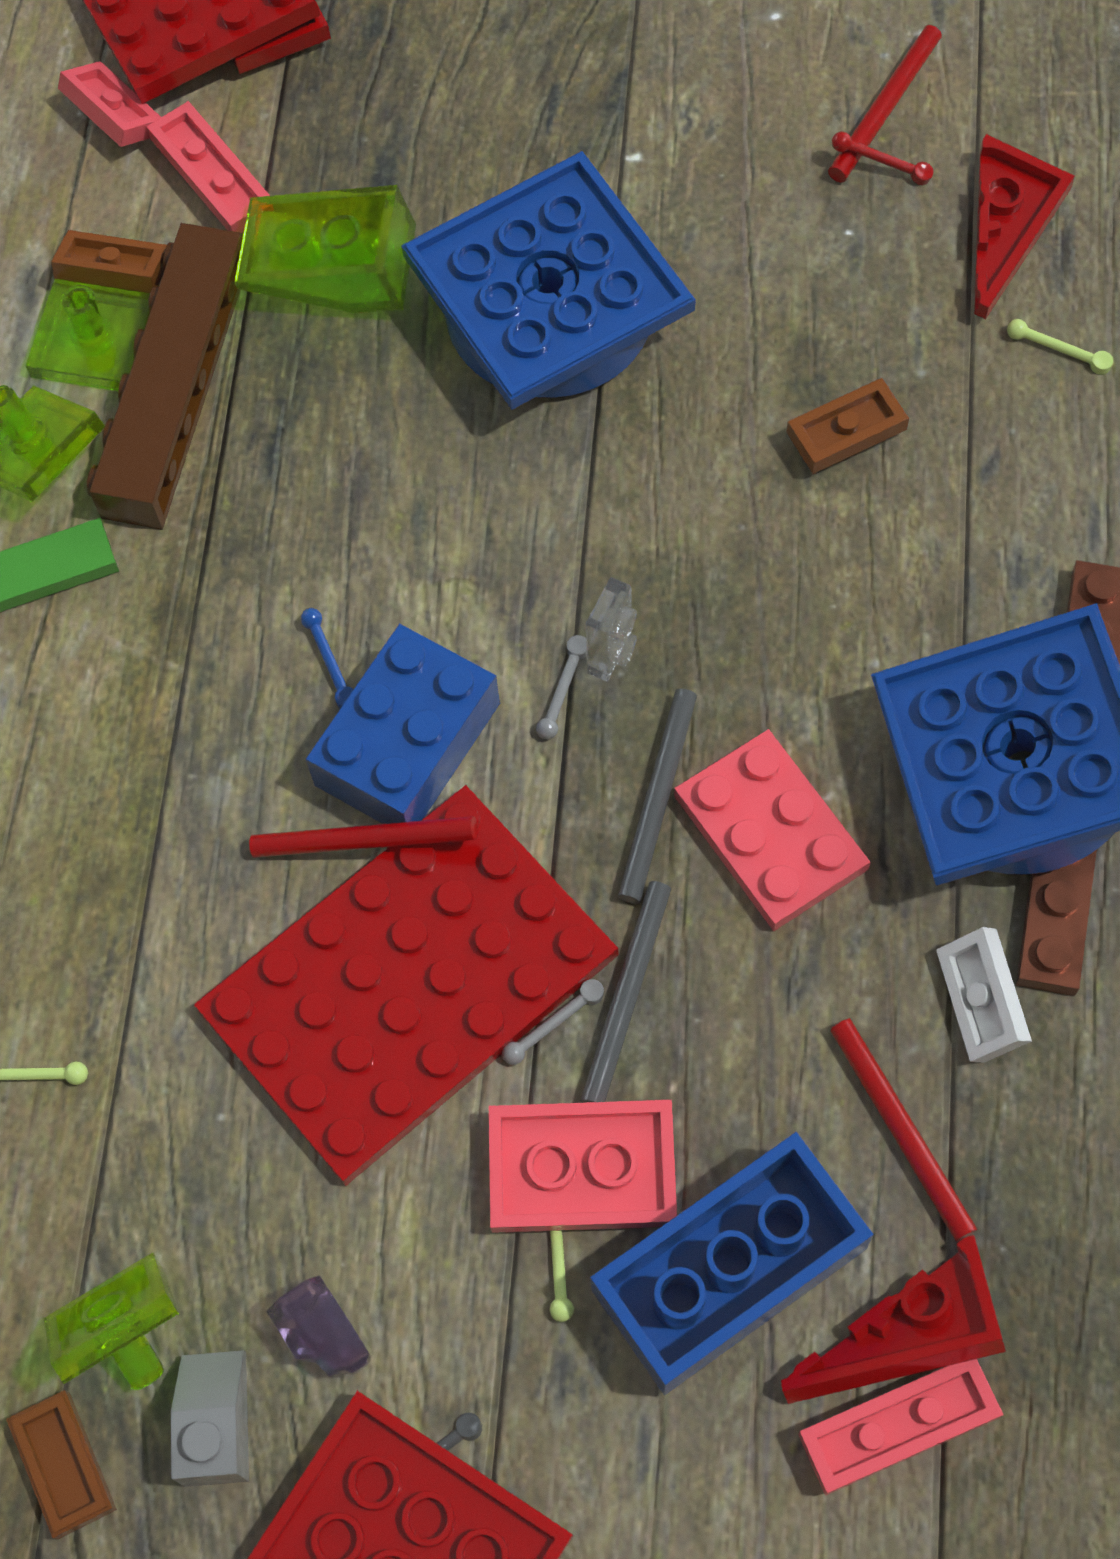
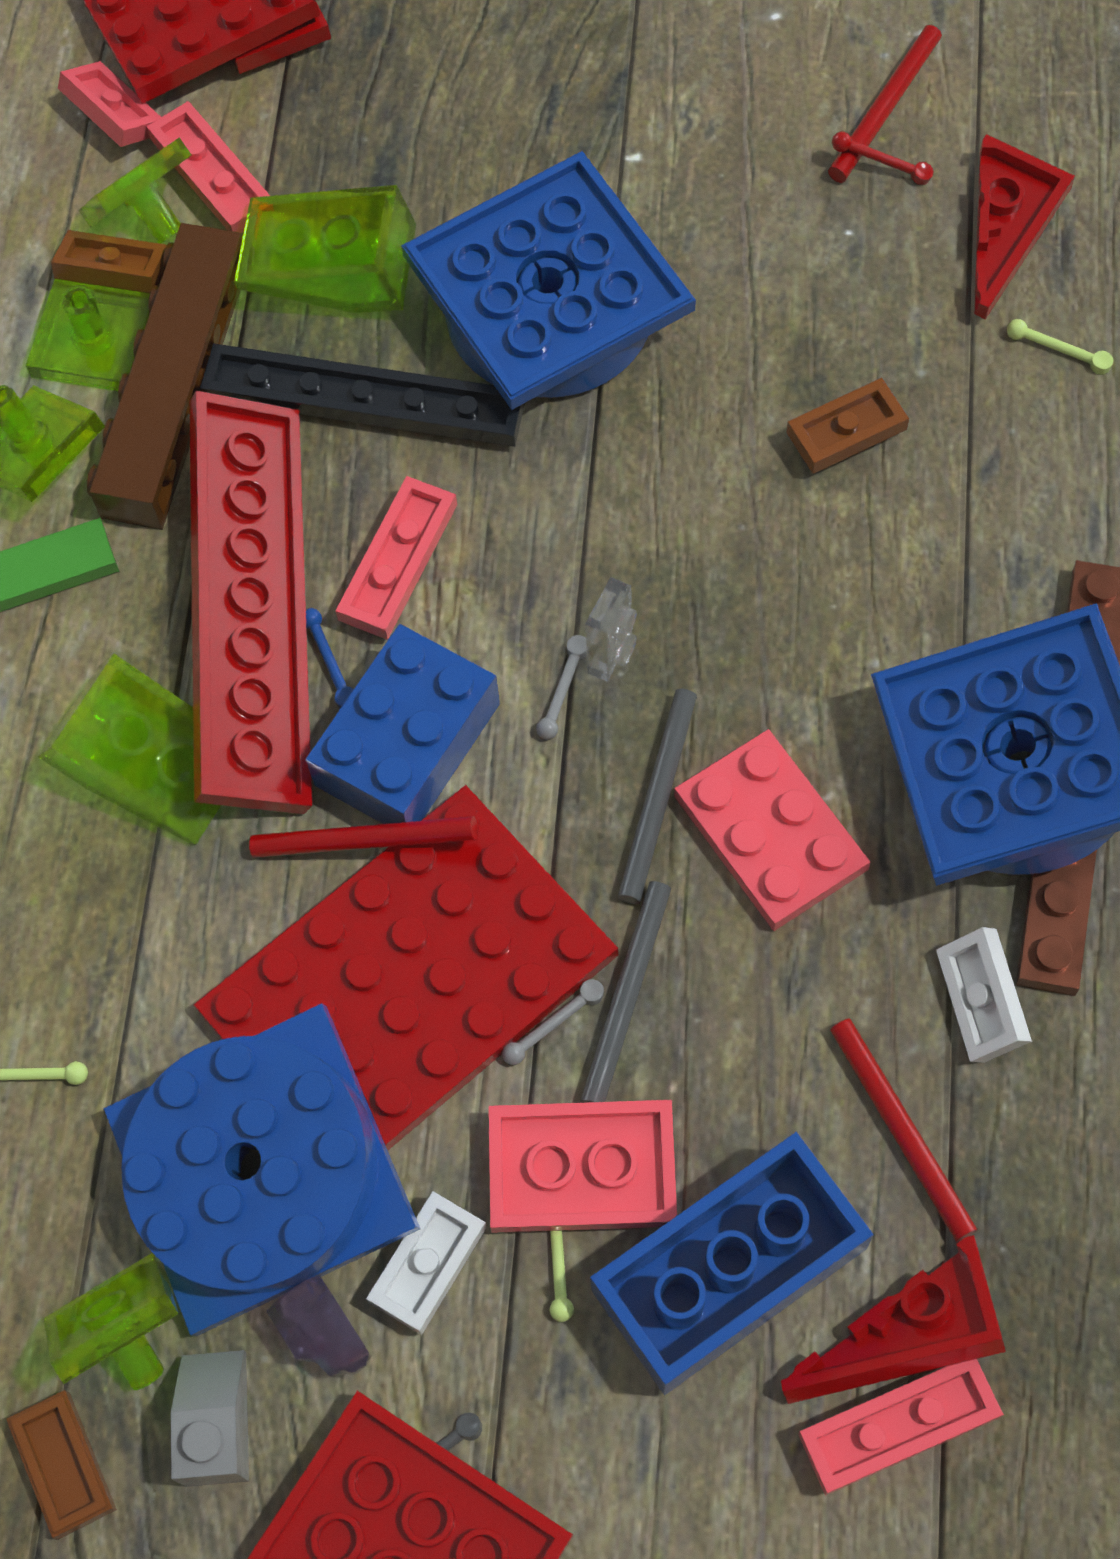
none -> clear neon green slope [38,654,221,846]
none -> clear neon green tile [78,137,192,244]
none -> blue piece [104,1003,421,1336]
none -> red plate [189,391,312,814]
none -> black plate [200,343,525,447]
none -> coral plate [335,476,457,640]
none -> white plate [366,1191,487,1335]

